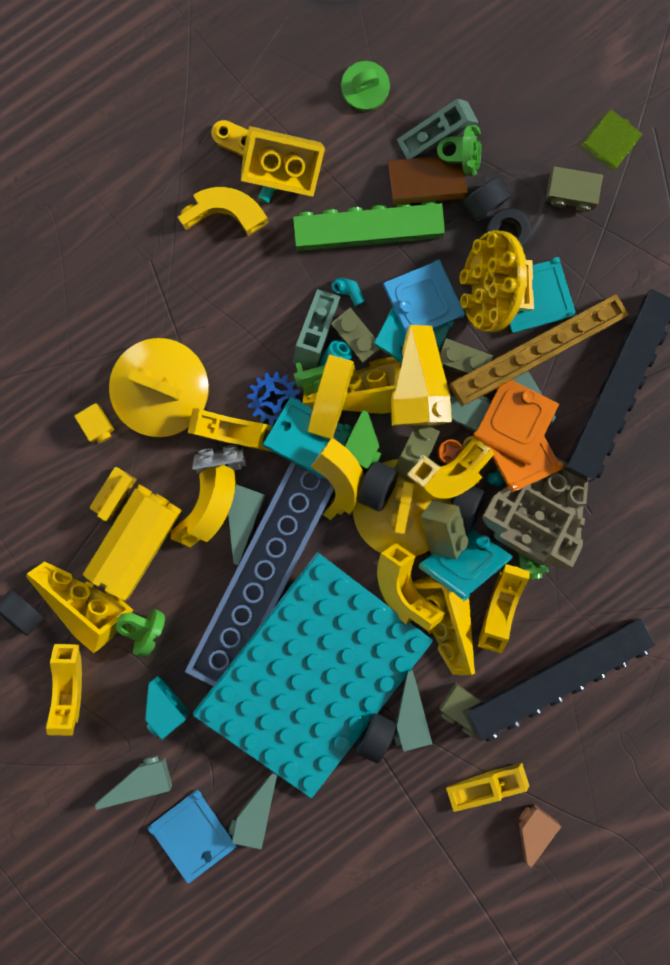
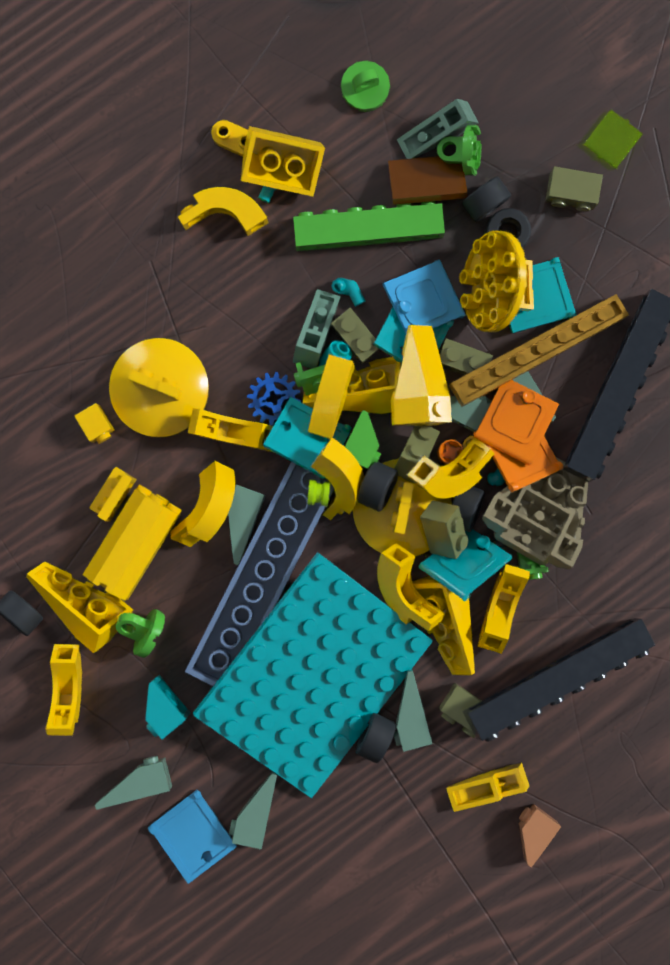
light grey hinge [192,444,246,474] -> none
none -> lime wheel [307,480,330,507]

